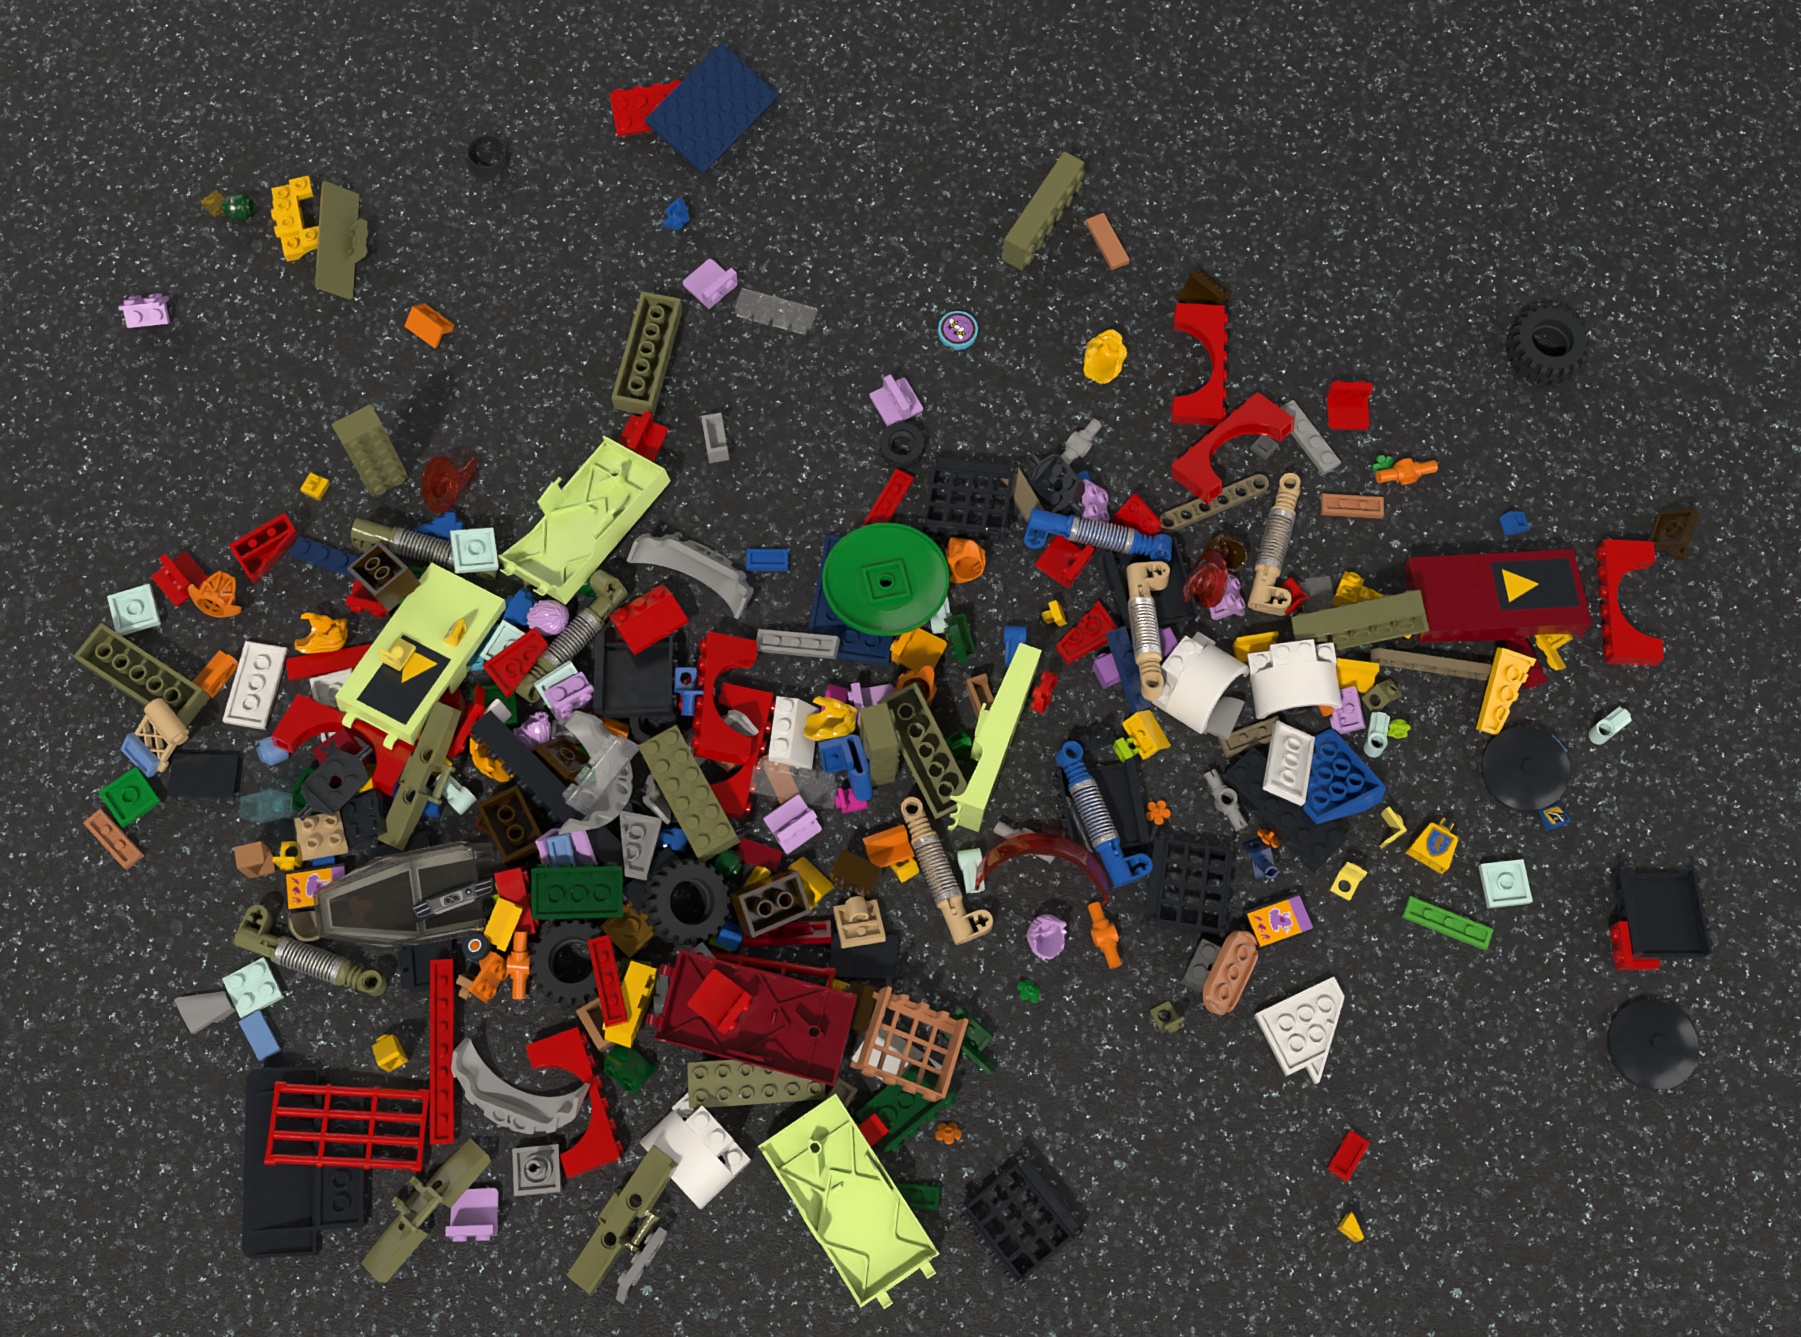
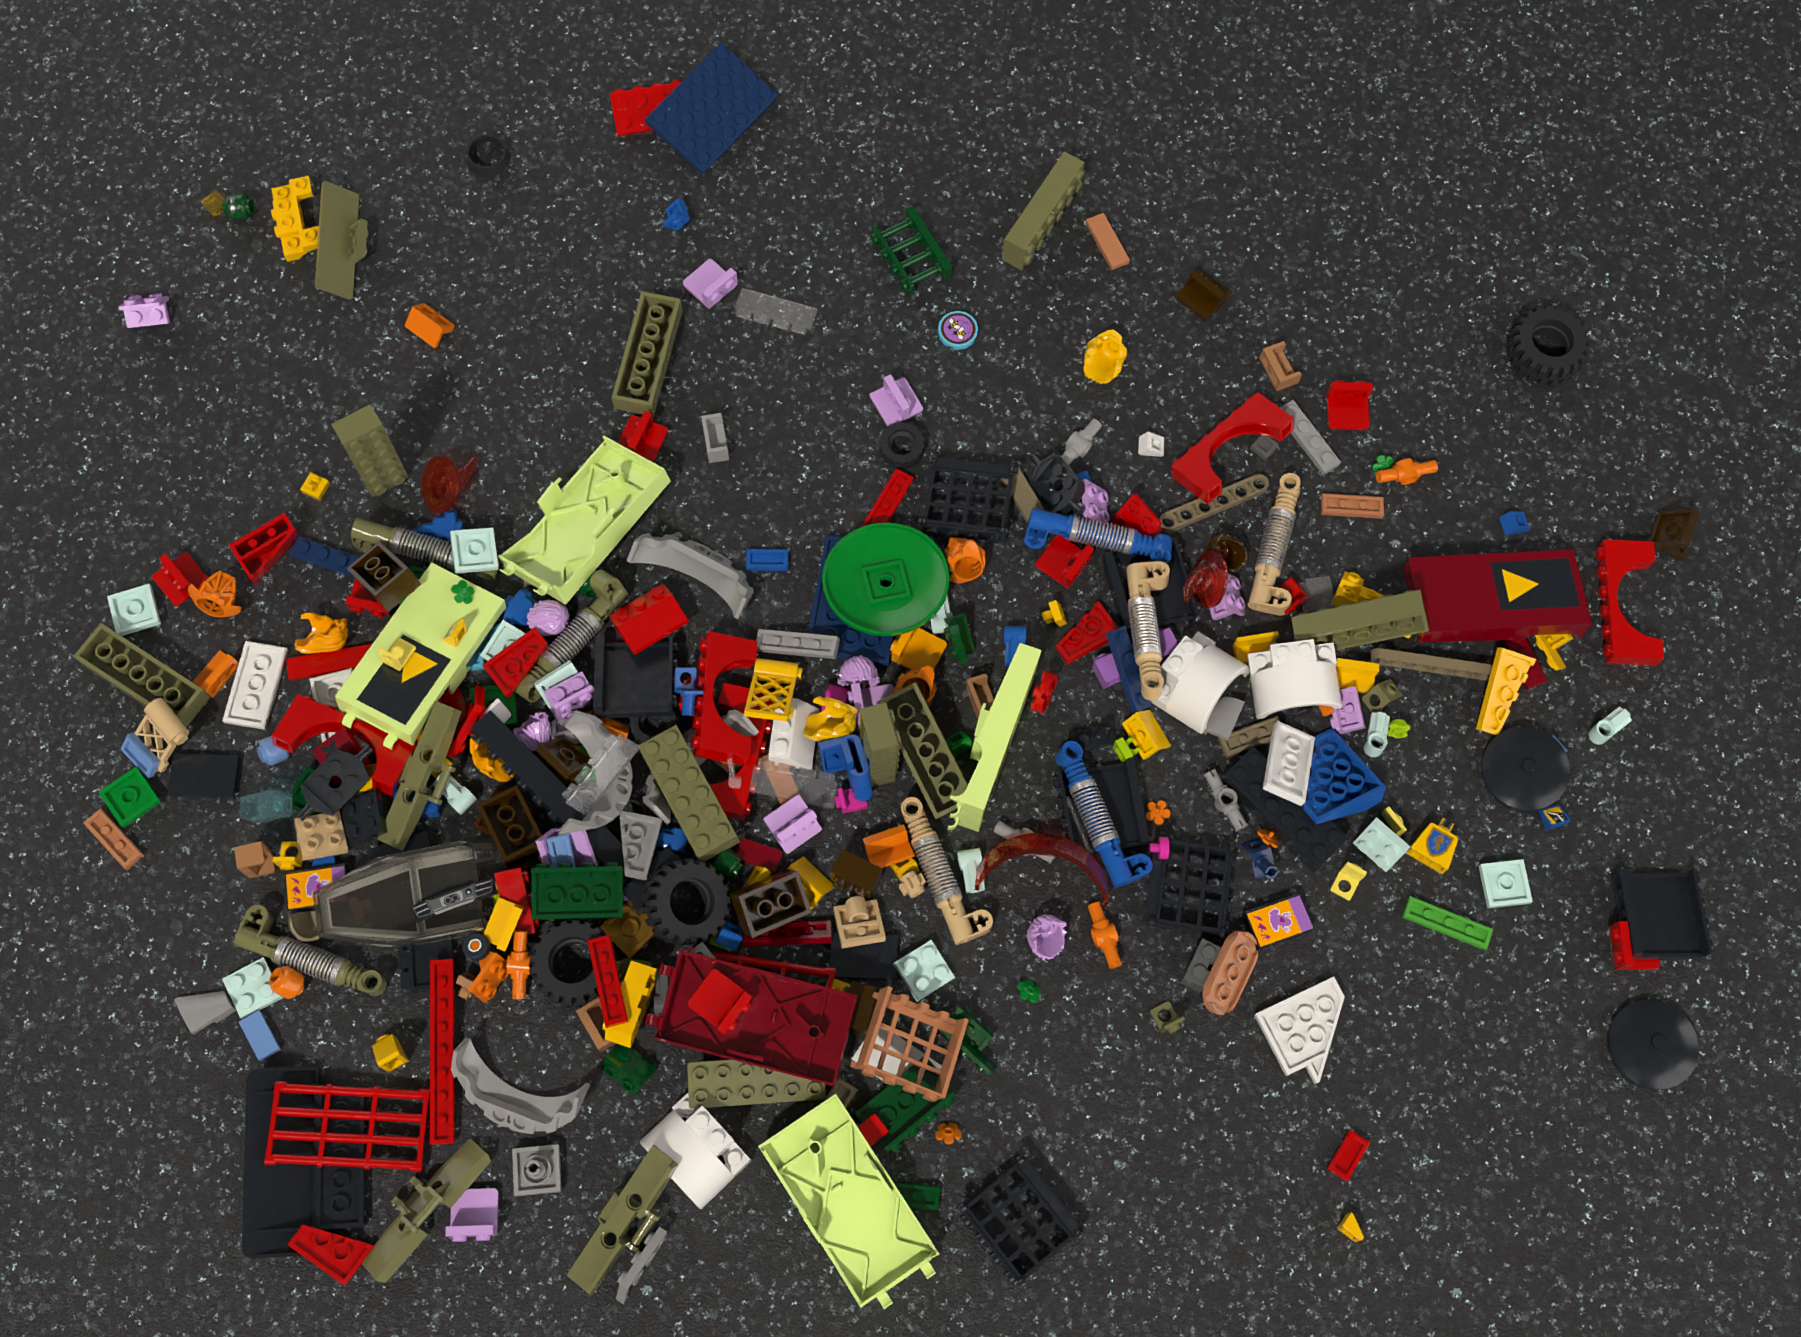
red arch [525,1027,624,1179] -> none
red arch [1171,303,1228,426] -> none
none -> orange head [269,966,305,999]
none -> red wing [287,1224,375,1286]
none -> green plant [451,580,474,604]
none -> clear hand [727,758,742,789]
none -> yellow piece [744,658,803,721]
none -> lavender hair [837,655,880,688]
none -> dark green fence [870,206,952,296]
none -> light aqua plate [893,940,955,1002]
none -> tan gear [899,871,926,898]
none -> white slope [1138,432,1164,457]
none -> dark pink tile [1150,837,1169,859]
none -> medium nougat panel [1259,341,1302,391]
none -> light aqua plate [1353,817,1410,872]

